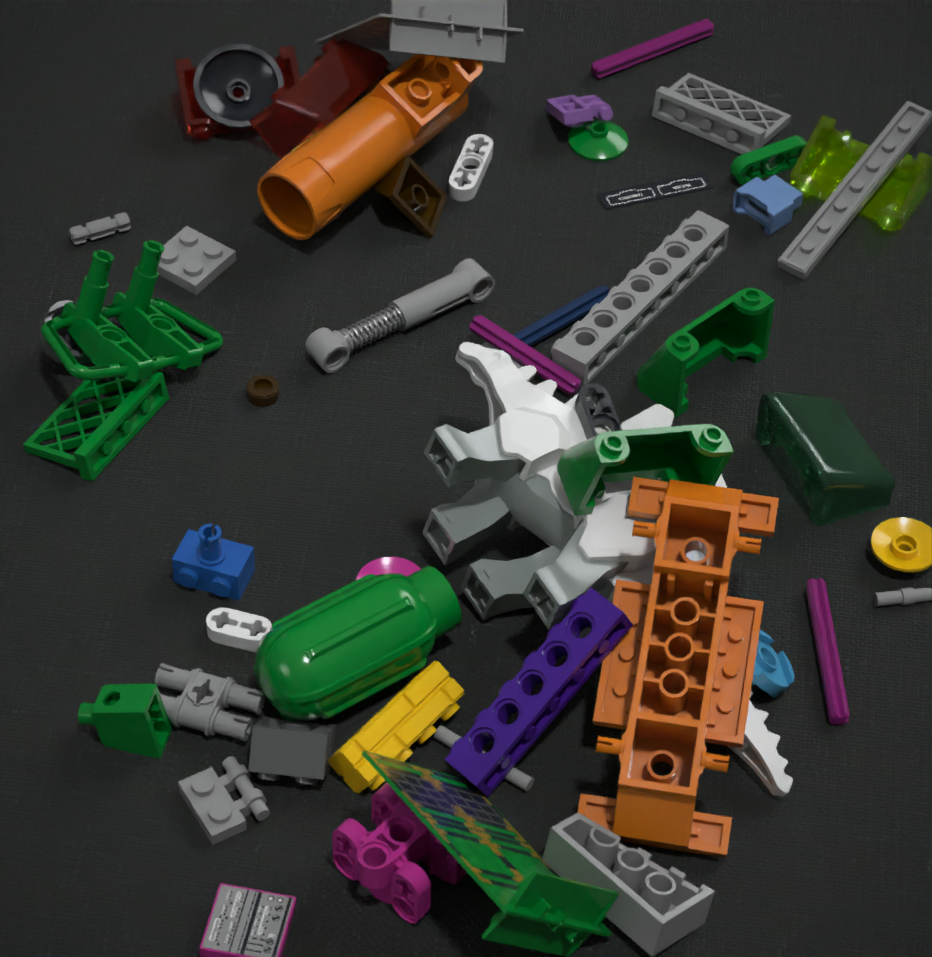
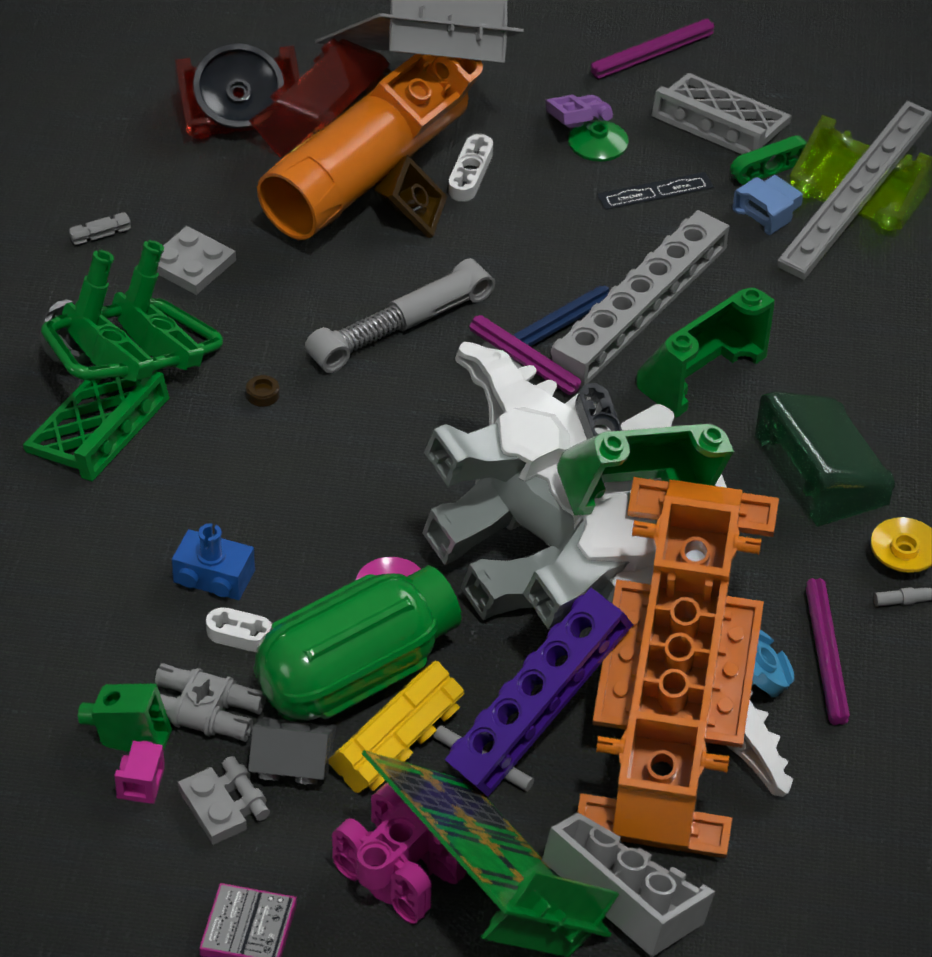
none -> dark pink brick [115,741,165,804]

